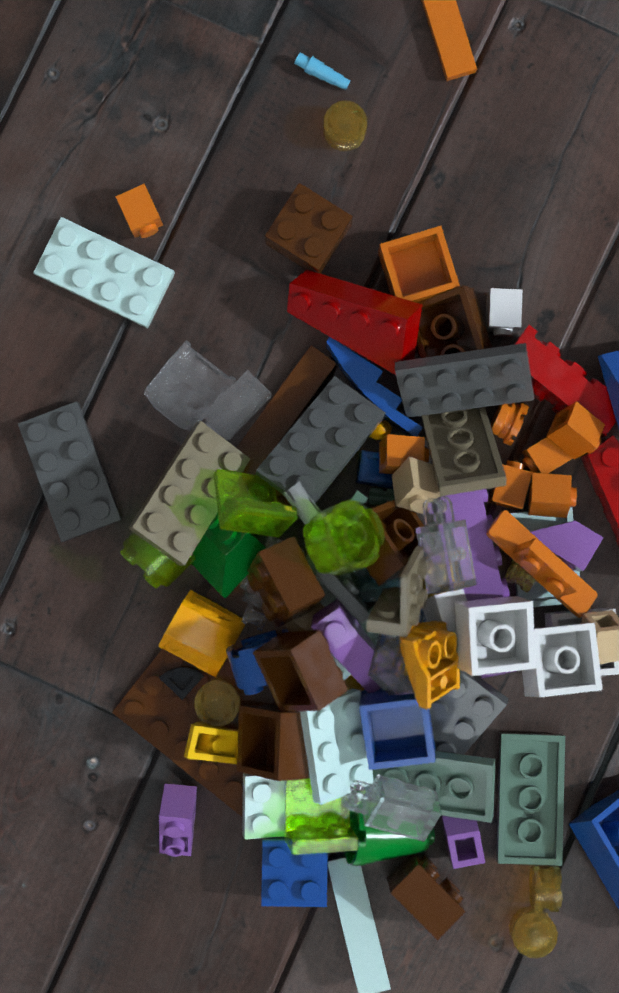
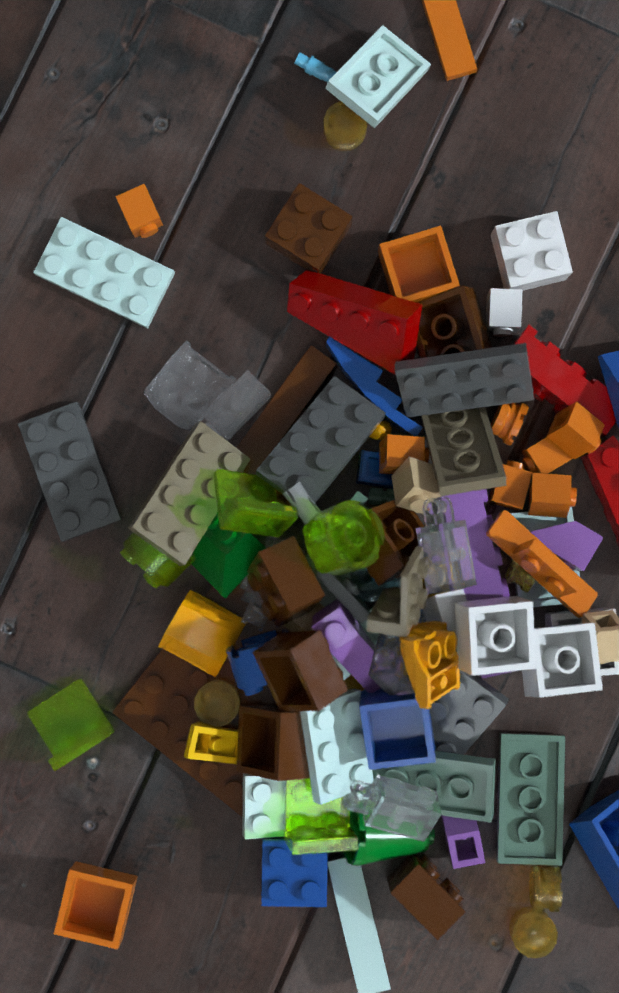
black tile [159,667,205,700] -> none
medium lavender slope [159,784,197,857] -> none
none -> clear neon green bracket [27,679,115,772]
none -> orange piece [54,861,138,950]
none -> light aqua plate [325,25,431,128]
none -> white brick [490,211,573,290]

